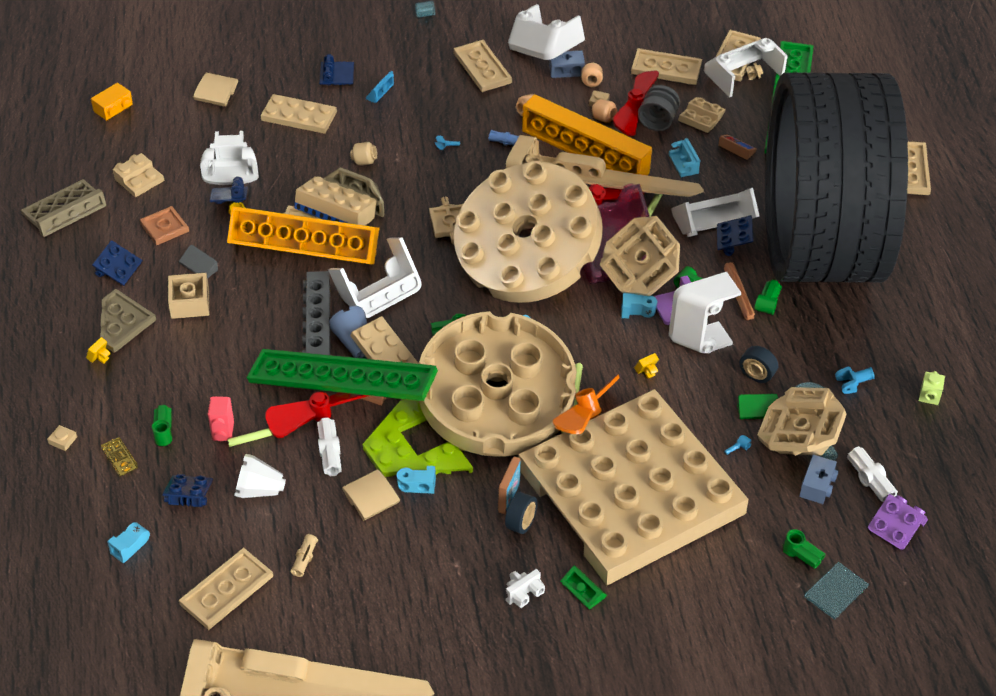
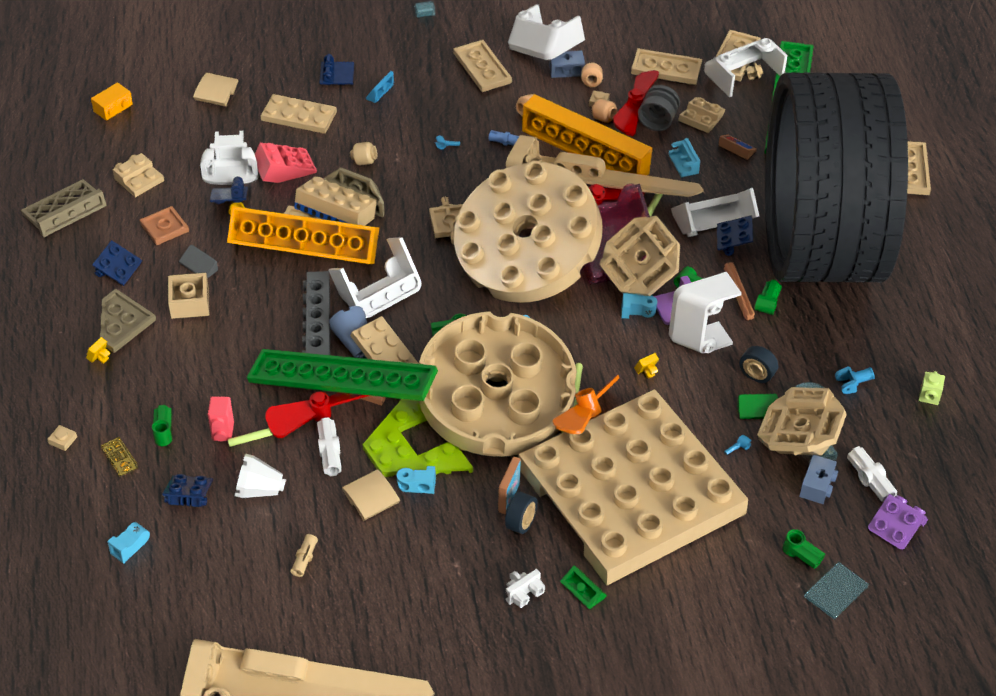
tan plate [179,548,273,630] -> none
none -> coral slope [255,142,317,183]

